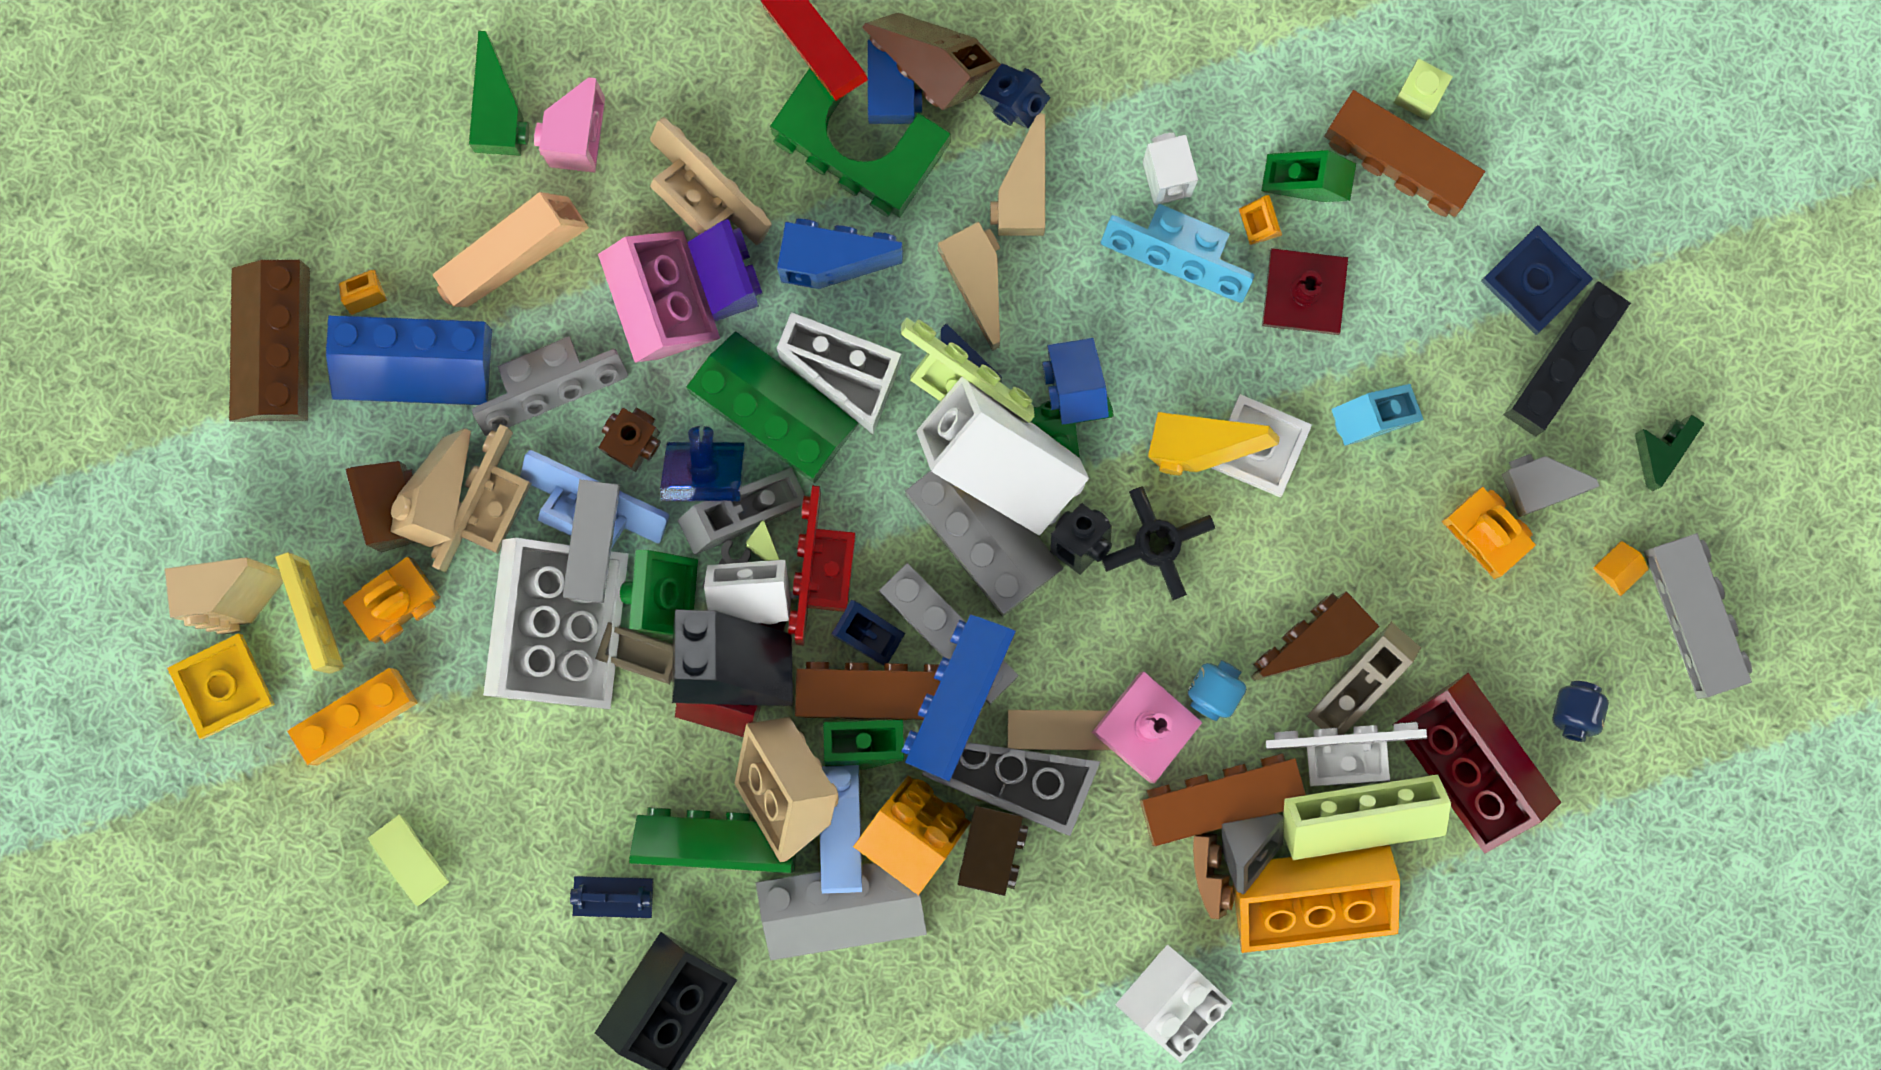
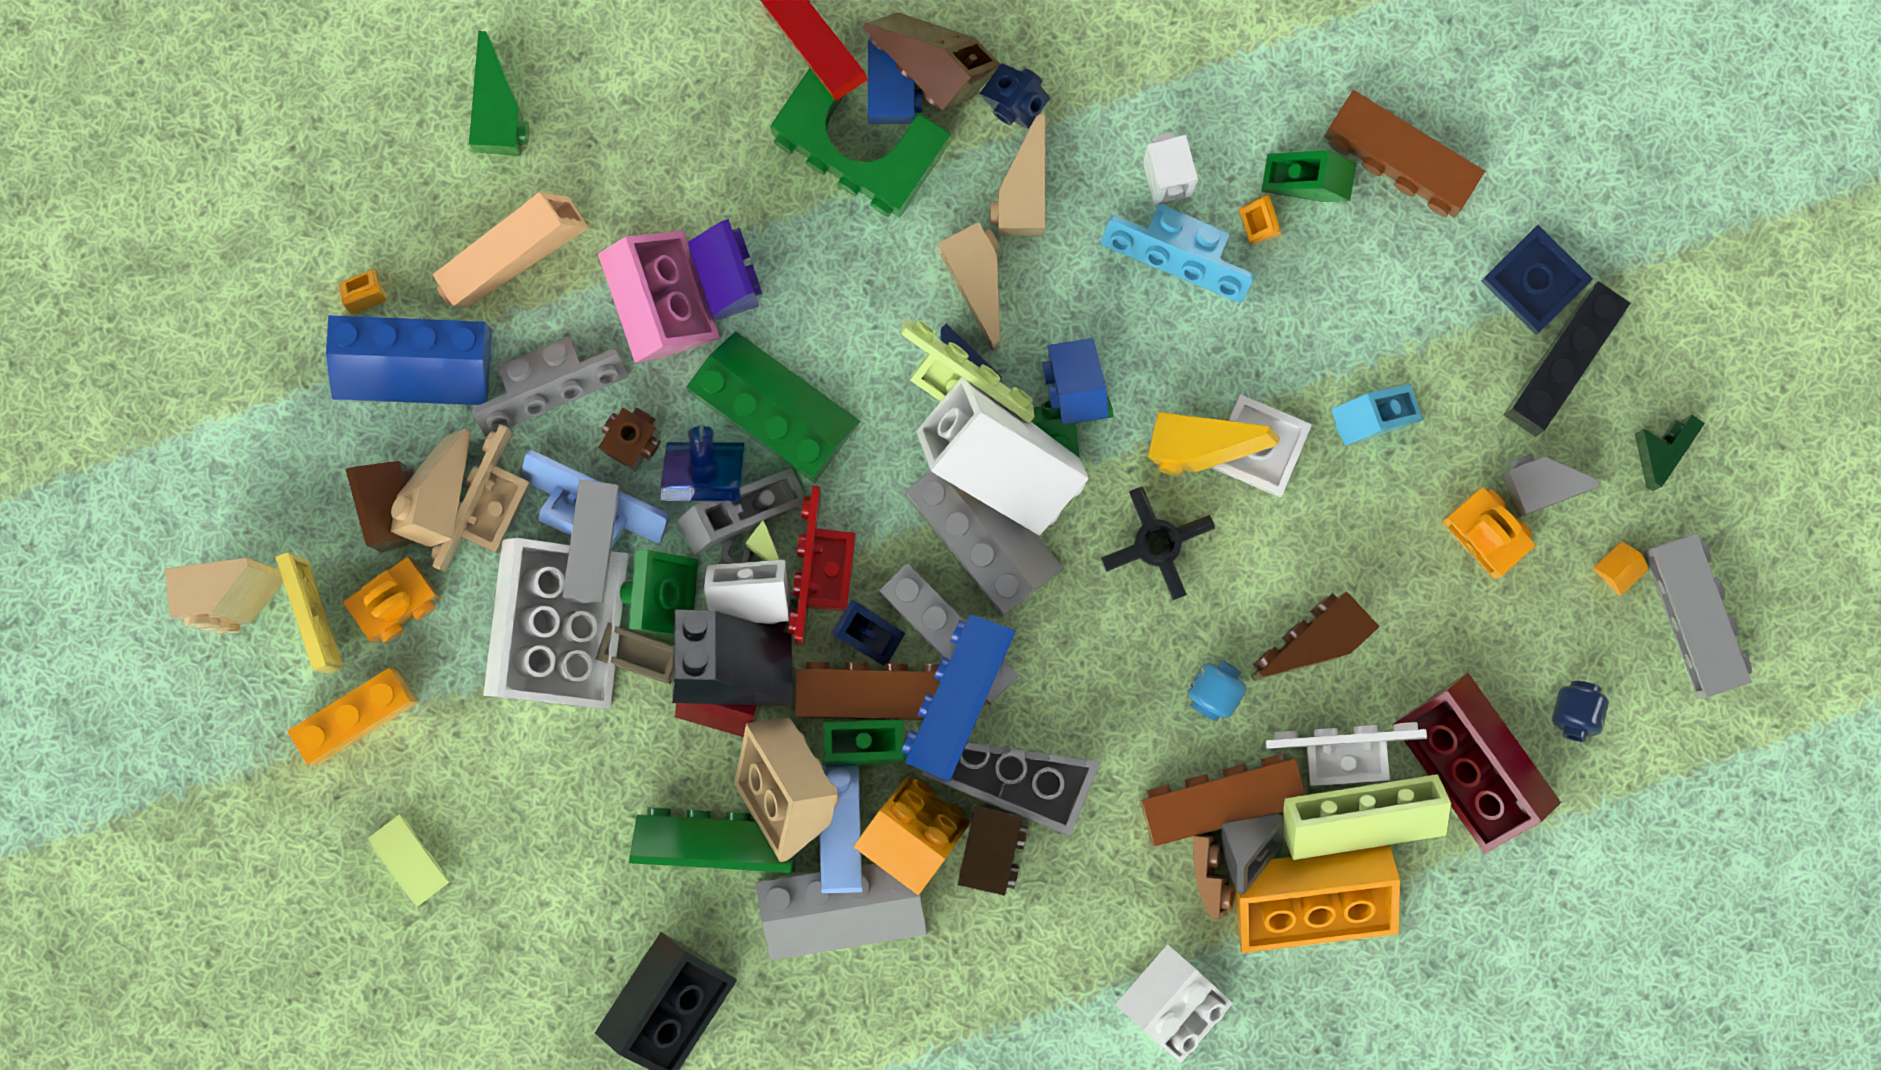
yellow plate [167,633,275,739] -> none
reddish brown slope [229,259,310,422] -> none
bright pink slope [534,77,605,173] -> none
dark blue hinge [570,876,653,918] -> none
tan bracket [650,117,772,245] -> none
blue slope [777,219,903,289] -> none
white wedge [777,312,901,434] -> none
tan tile [1007,710,1111,750] -> none
black brick [1050,503,1112,575] -> none
bright pink tile [1092,672,1203,783] -> none
dark red tile [1262,248,1349,335] -> none
dark tan slope [1307,621,1421,735] -> none
yellowish green brick [1394,58,1453,121] -> none

